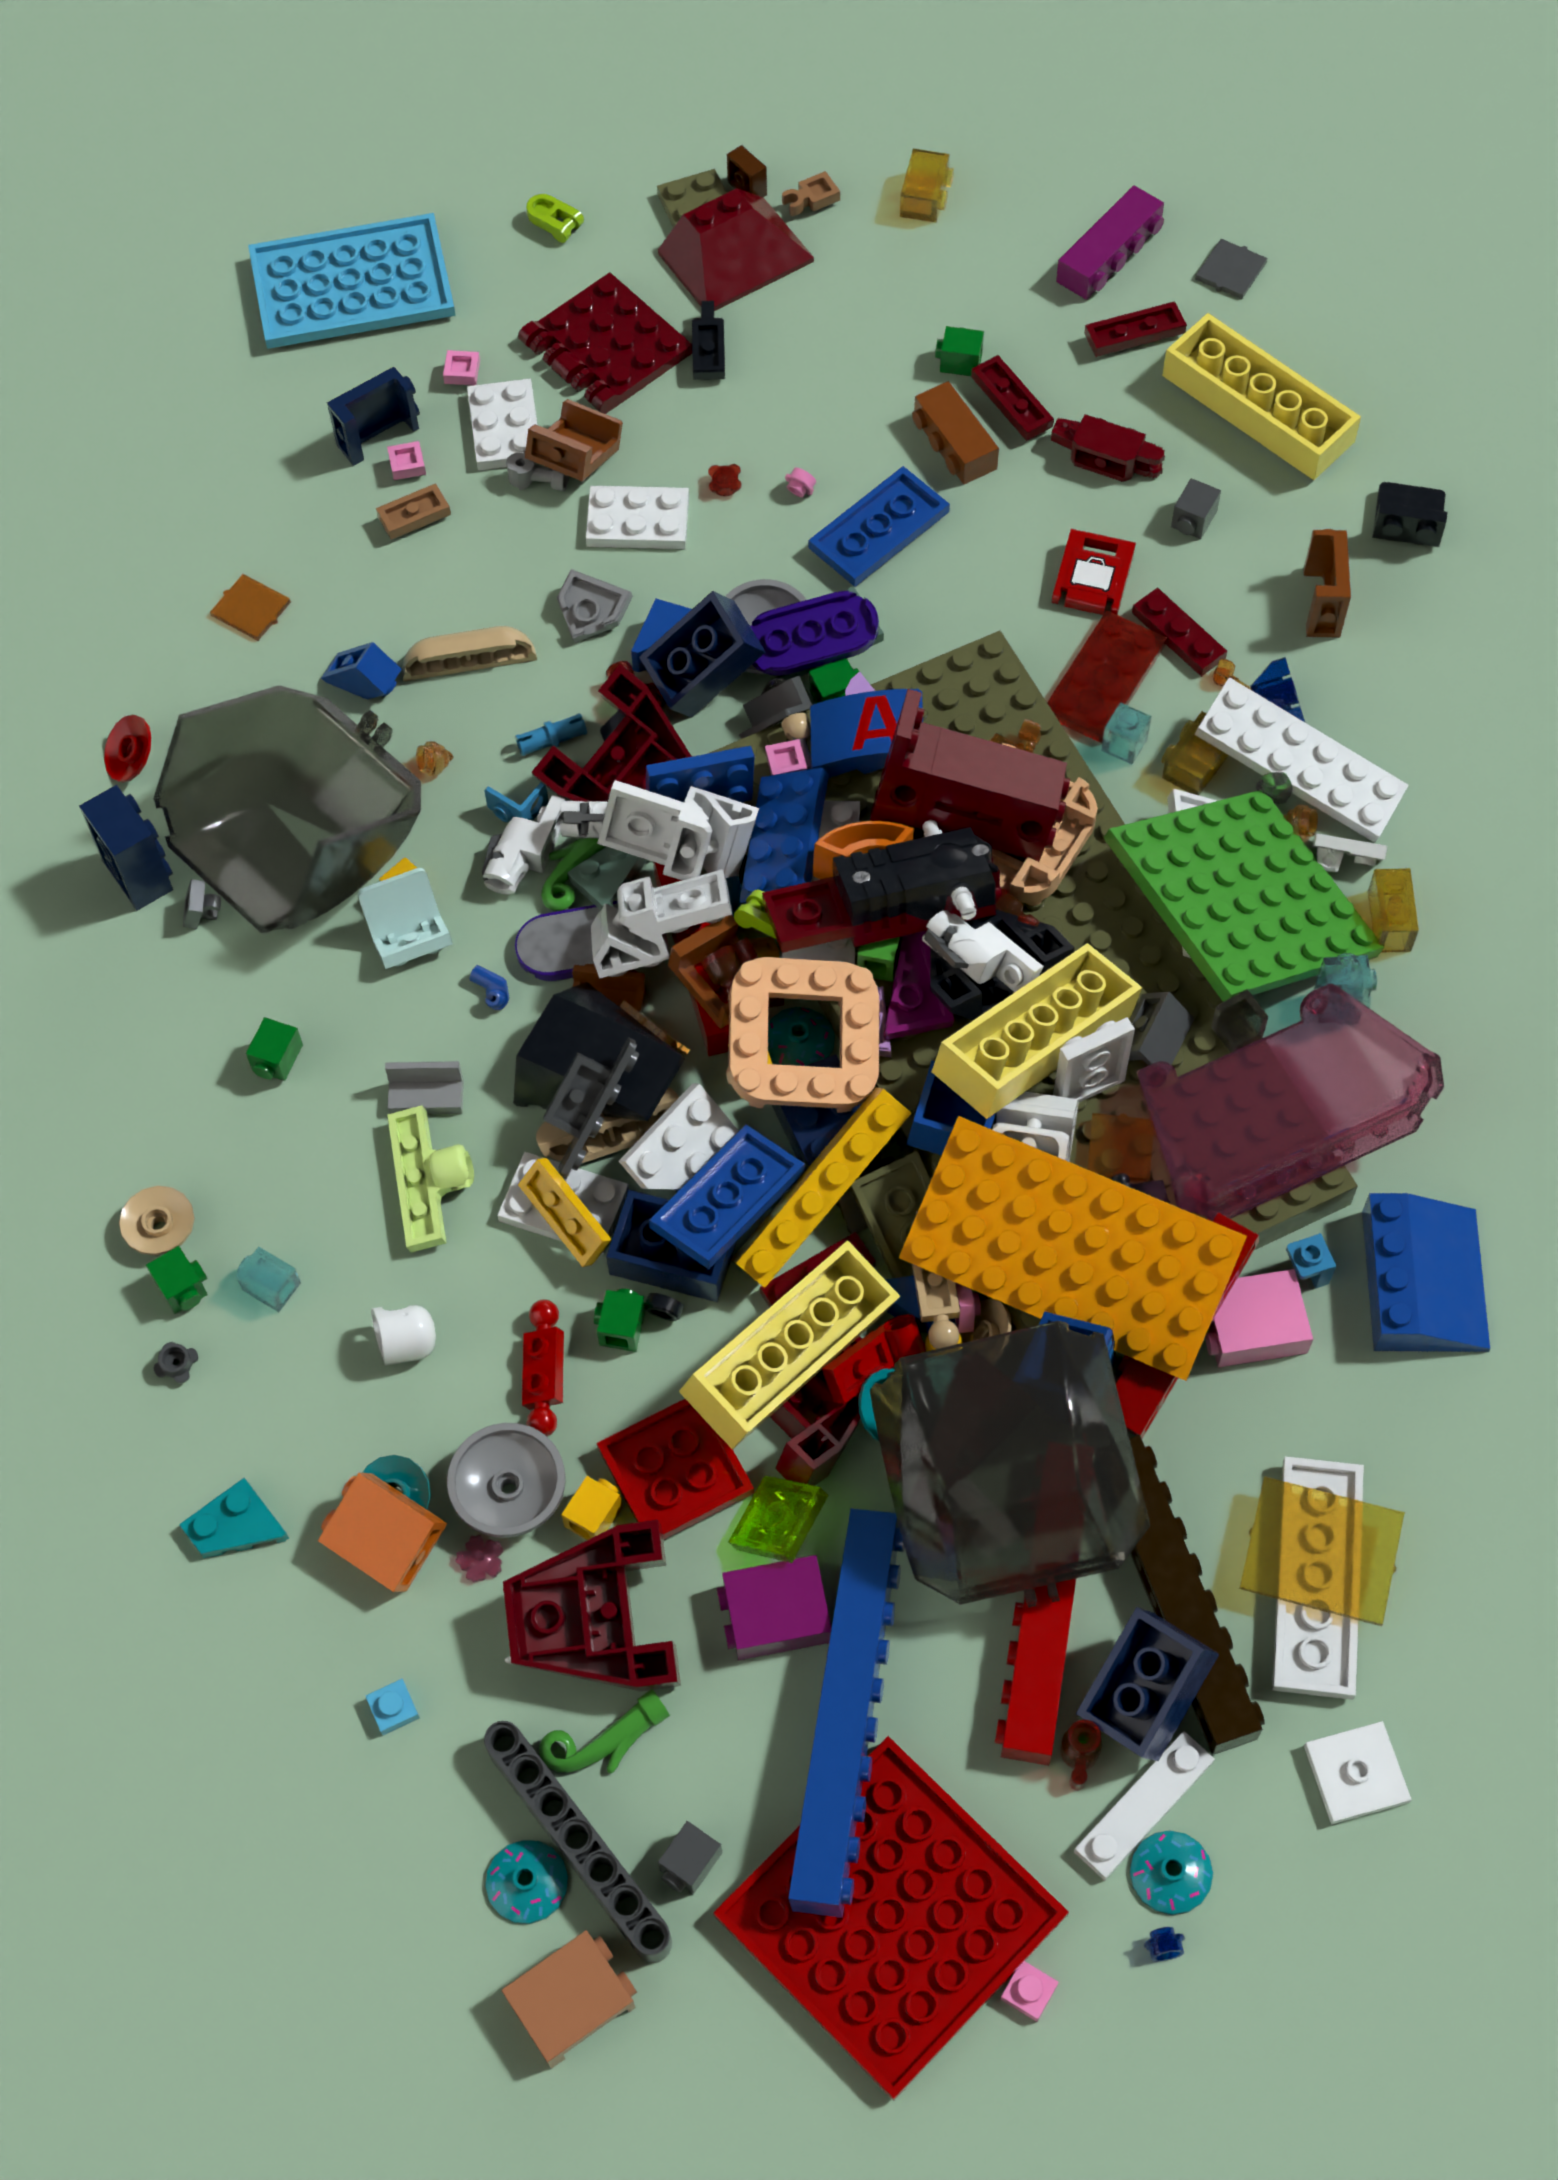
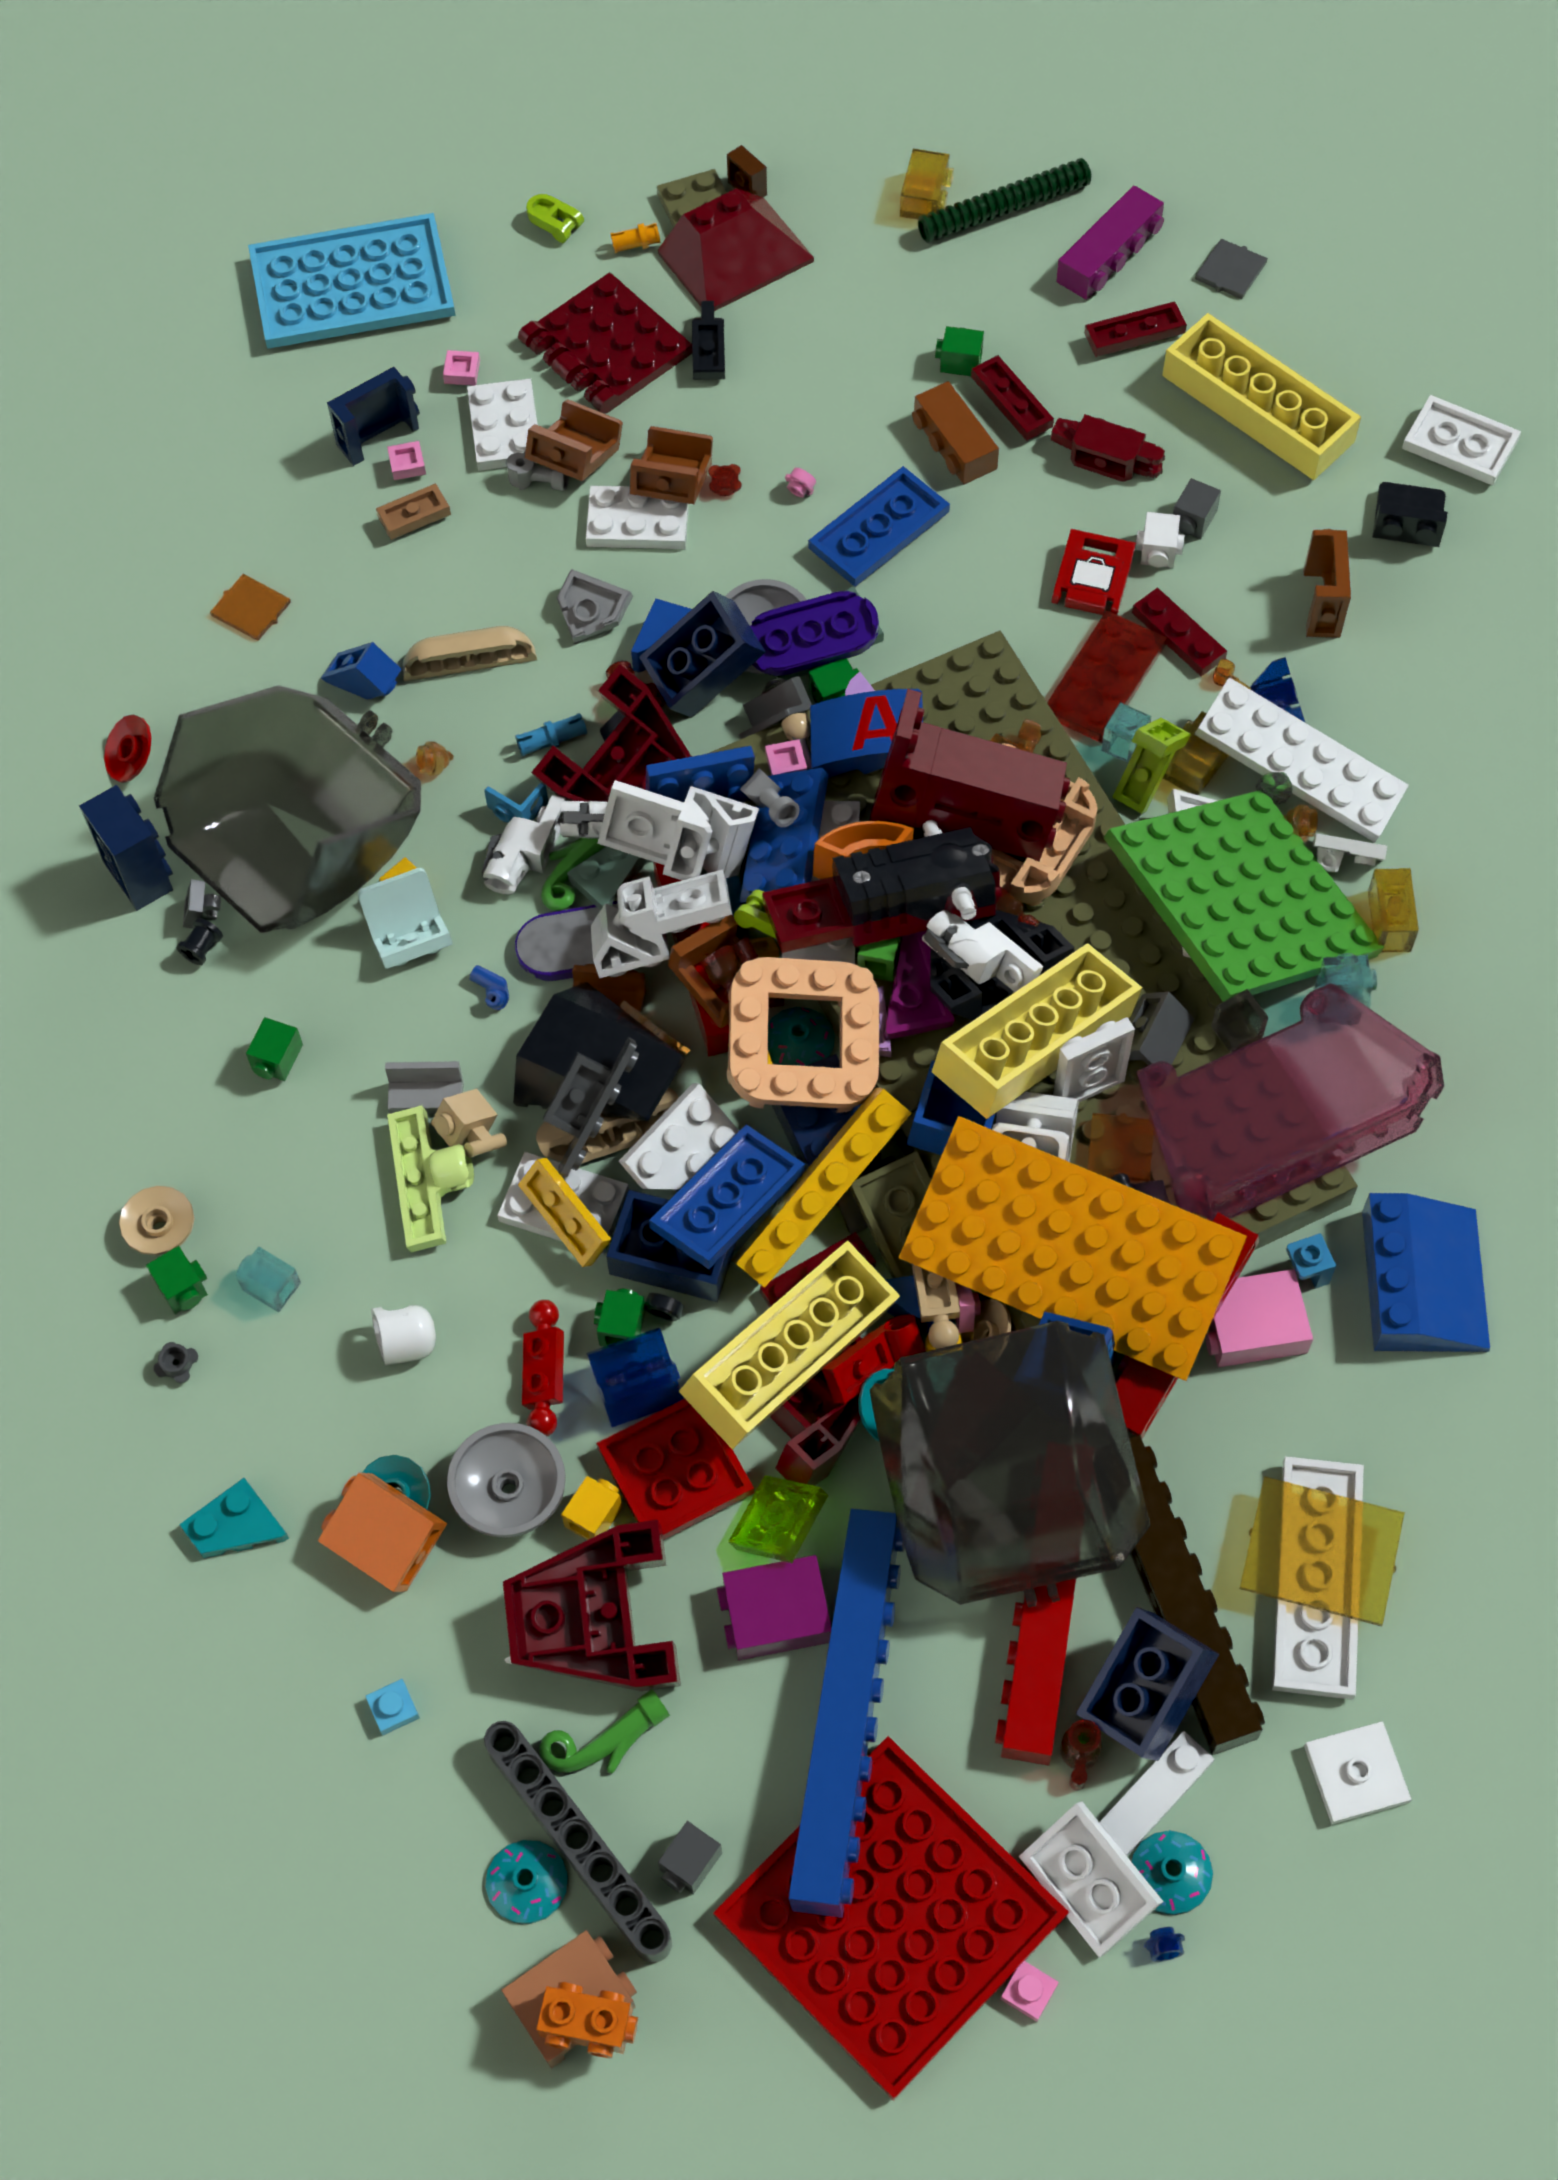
clear pink plant [455,1535,504,1583] -> none
medium nougat plate [782,171,840,216] -> none
none -> black bush [176,918,223,965]
none -> tan brick [431,1089,507,1158]
none -> orange brick [536,1982,638,2059]
none -> clear blue bracket [586,1328,684,1428]
none -> light orange pin [610,223,661,253]
none -> dark orange panel [630,426,713,505]
none -> light grey leg [740,768,800,827]
none -> dark green piece [918,158,1092,243]
none -> white plate [1019,1801,1163,1958]
none -> lime bracket [1112,717,1191,814]
none -> white brick [1135,512,1185,568]
none -> white plate [1402,395,1521,486]

